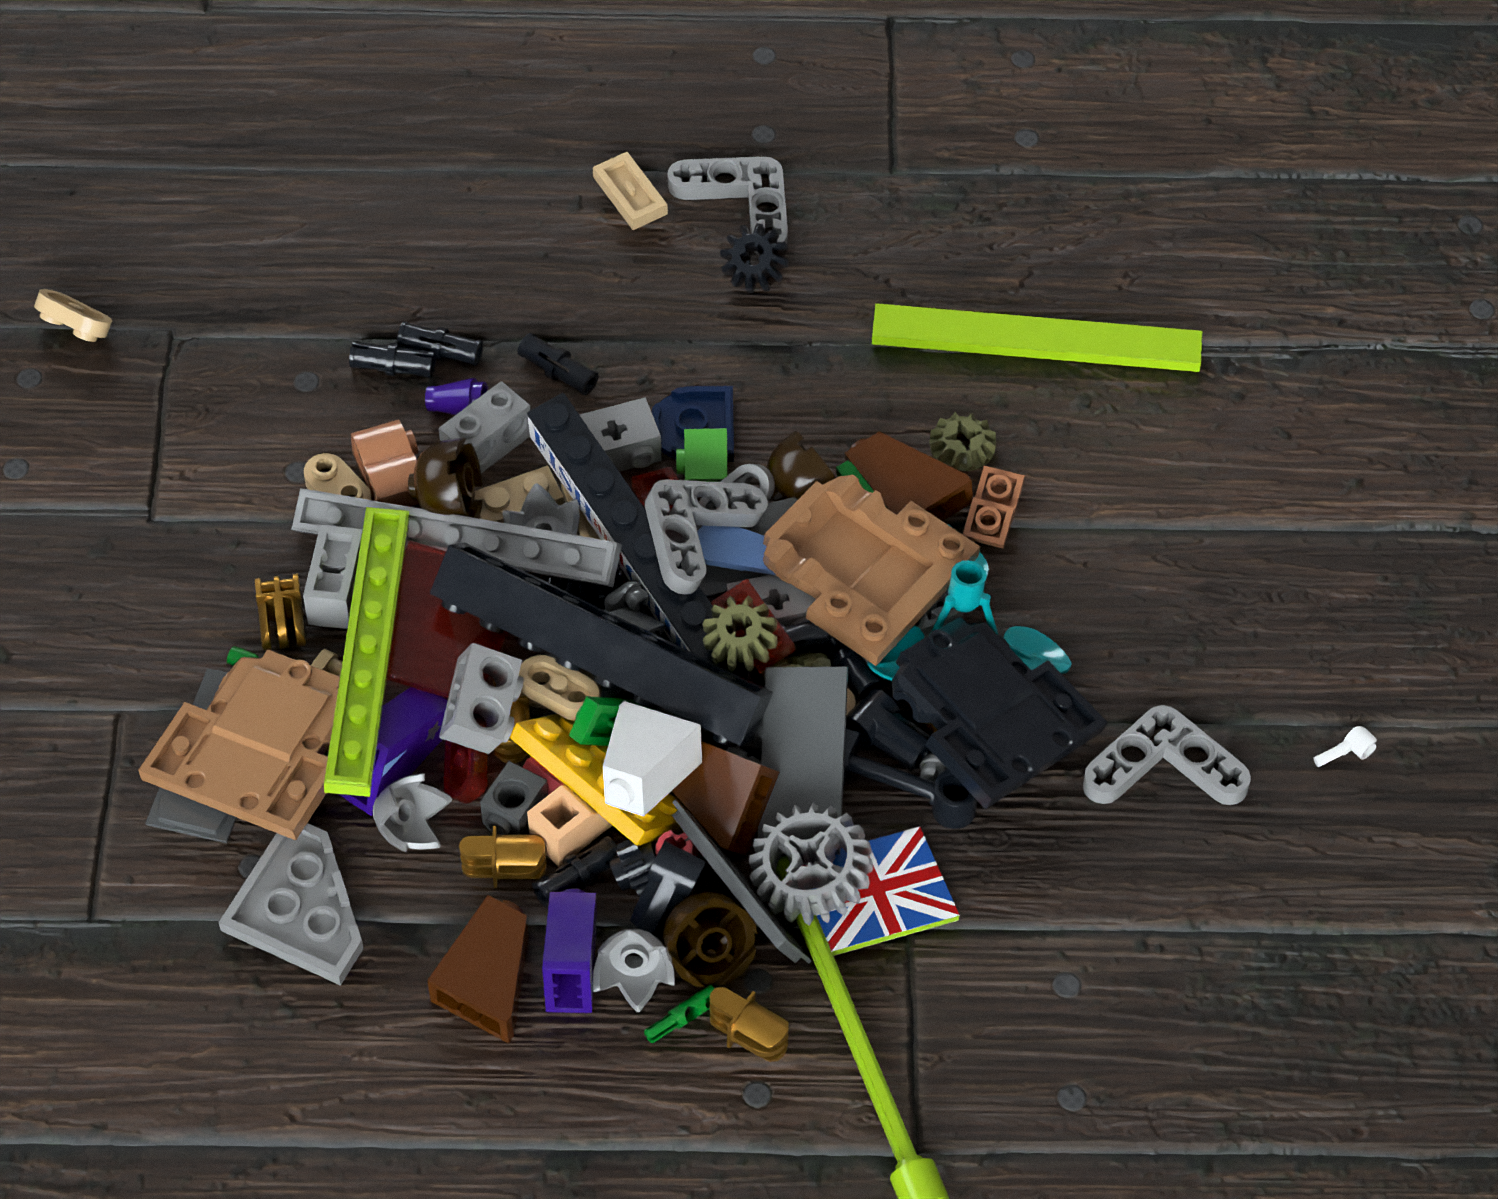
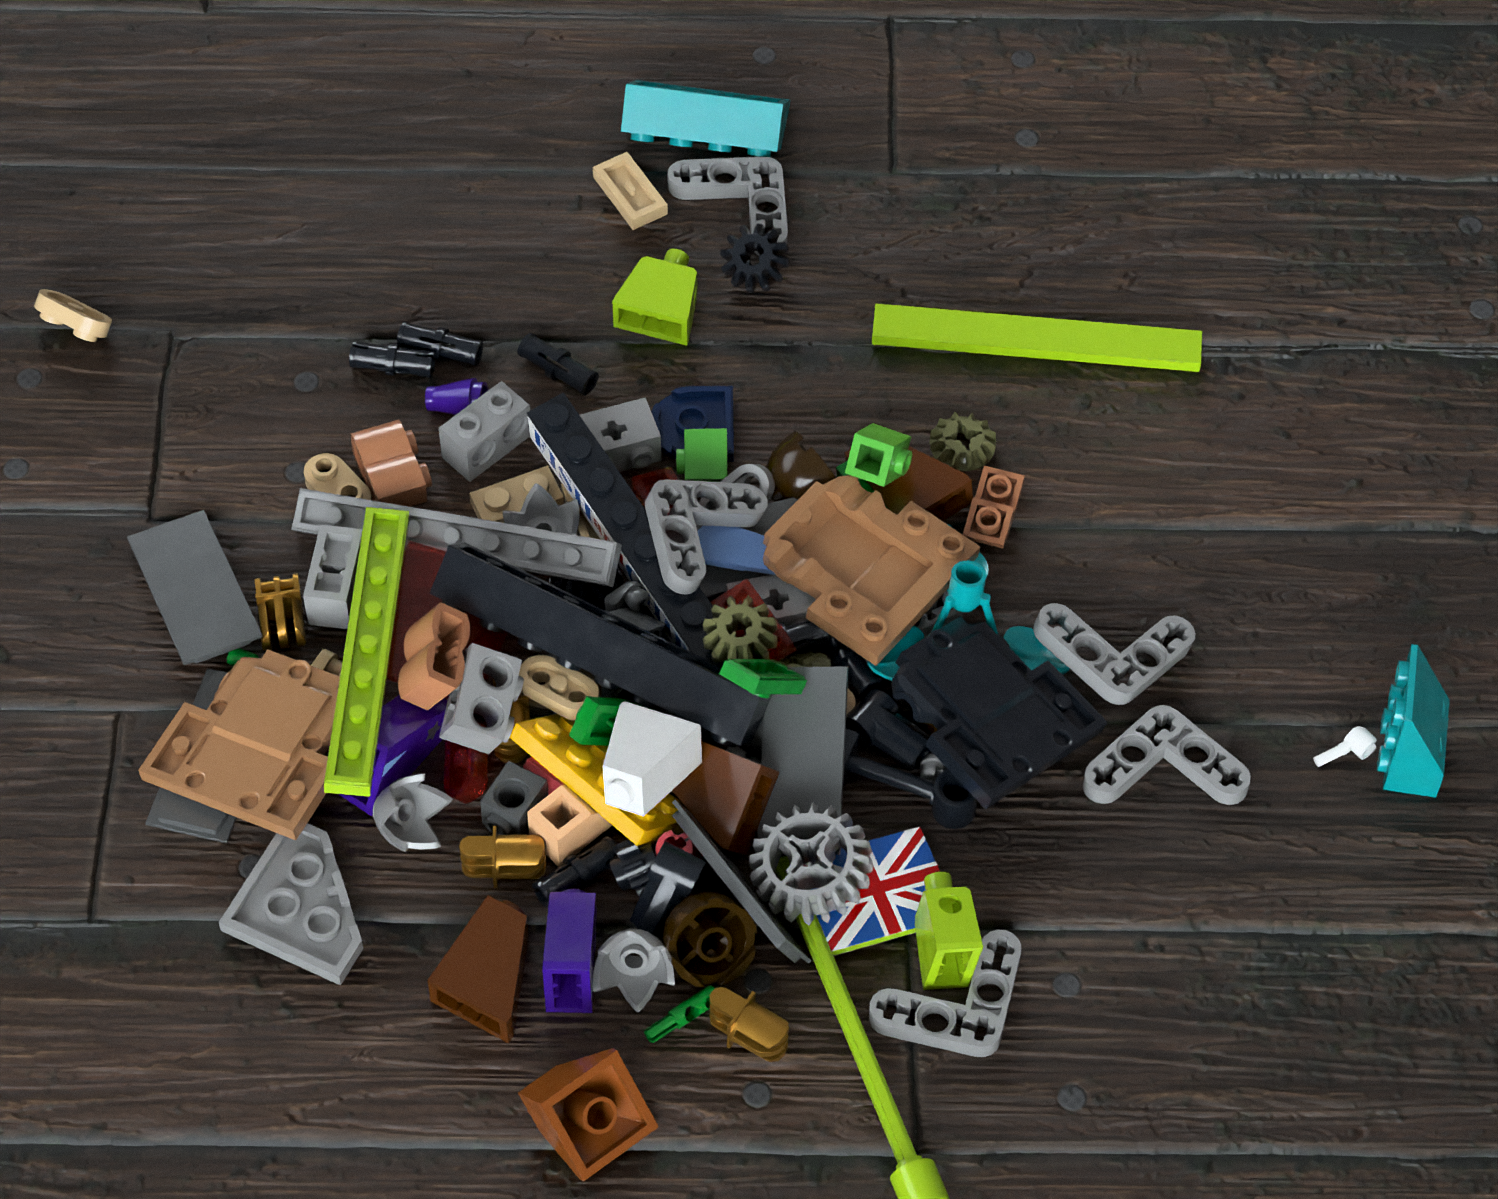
dark brown cylinder [408,437,483,519] -> none
none -> dark grey piece [127,510,263,666]
none -> nougat brick [398,602,470,710]
none -> dark orange slope [518,1048,659,1181]
none -> lime torso [612,248,697,346]
none -> slope [621,80,790,157]
none -> green plate [719,659,807,699]
none -> bright green brick [845,423,912,487]
none -> light grey beam [869,929,1021,1057]
none -> lime torso [915,872,983,990]
none -> light grey beam [1033,603,1196,705]
none -> teal slope [1377,644,1450,798]

